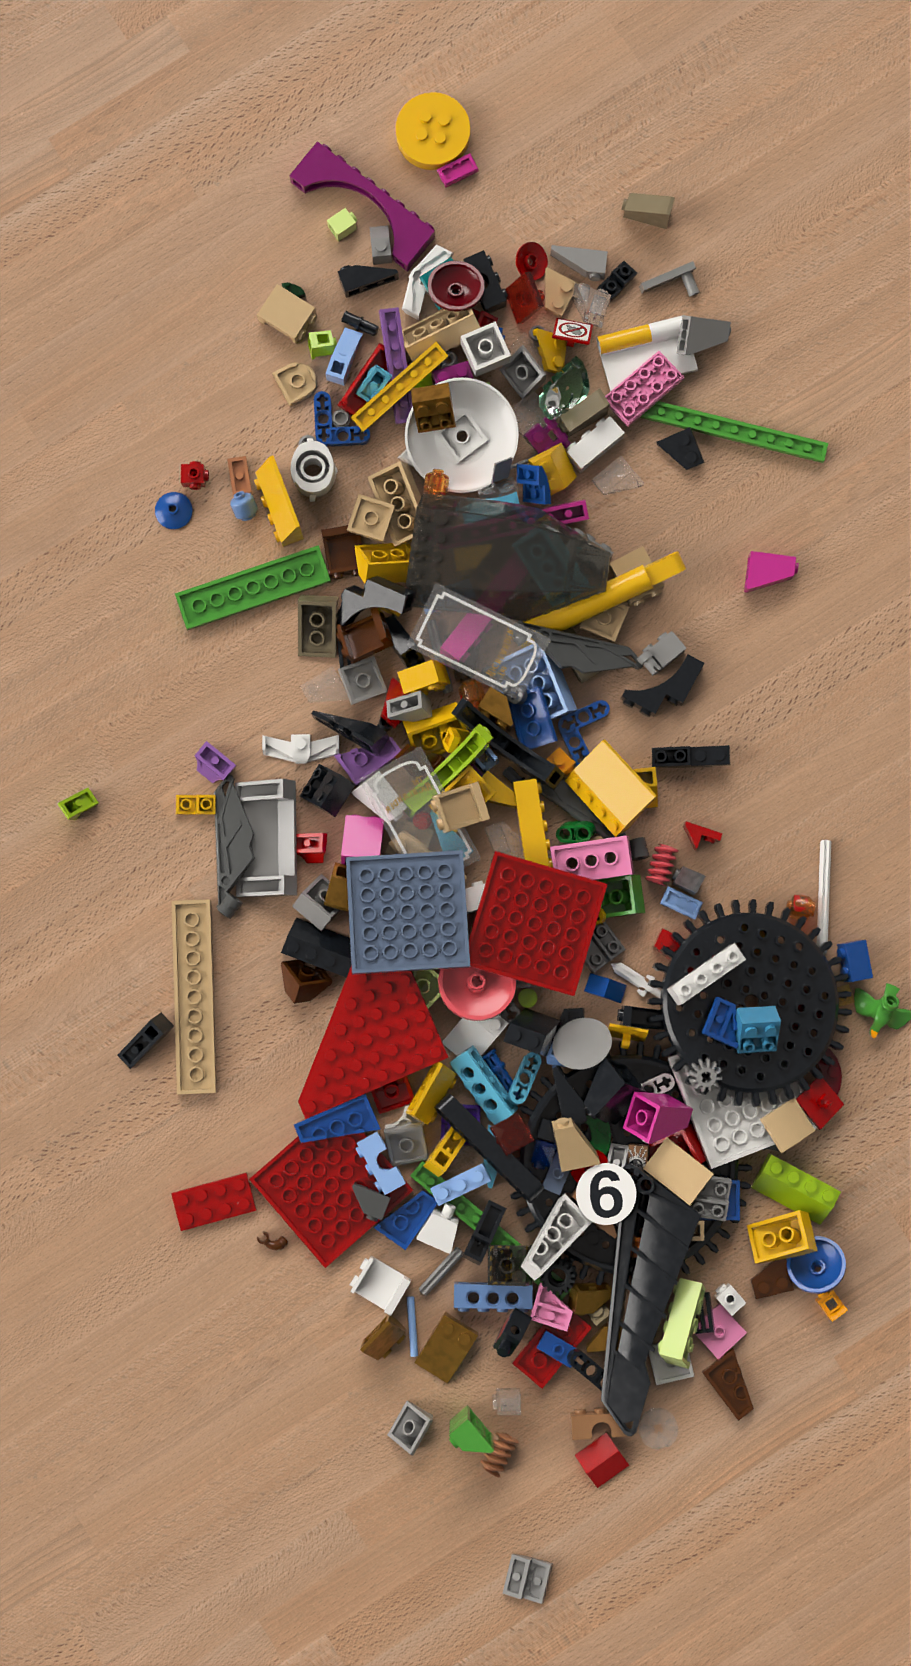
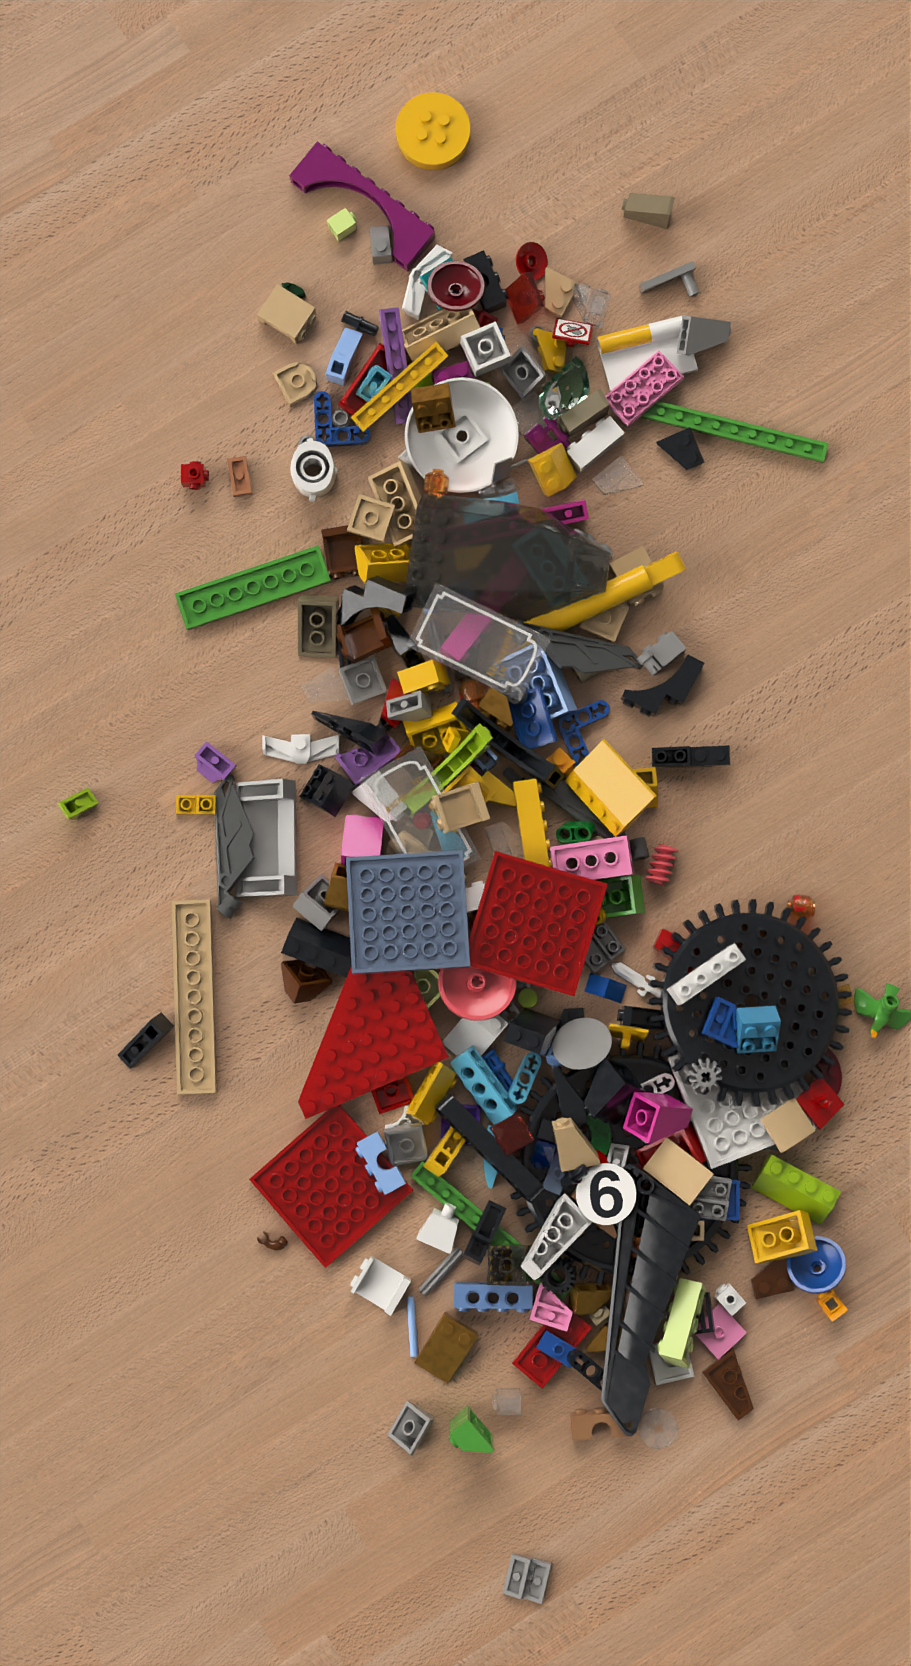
blue dish [155,492,193,530] -> none
red plate [171,1172,257,1231] -> none
medium blue head [230,491,258,521] -> none
yellow slope [254,455,304,547] -> none
blue wing [294,1094,381,1143] -> none
red slope [296,833,327,864] -> none
lime brick [308,330,337,360] -> none
black slope [337,265,399,298] -> none
dark grey slope [352,1183,391,1222] -> none
pearl gold slope [360,1315,406,1360] -> none
blue wing [374,1190,437,1250] -> none
light blue plate [430,1163,492,1206] -> none
dark pink plate [437,153,479,188] -> none
light grey plate [440,351,458,368] -> none
nougat piece [480,1432,519,1478] -> none
black torso [493,1308,532,1357] -> none
blue slope [517,464,551,505] -> none
light grey slope [550,245,608,281] -> none
red slope [575,1432,629,1488] -> none
black slope [596,261,637,303] -> none
tile [628,1143,649,1185] -> none
light blue plate [660,886,703,920] -> none
flat silver slope [672,866,706,895] -> none
red slope [683,821,723,850] -> none
dark pink slope [744,551,799,593] -> none
white axle [817,840,831,954] -> none
blue brick [837,940,873,982] -> none
none -> black axle [560,1164,589,1189]

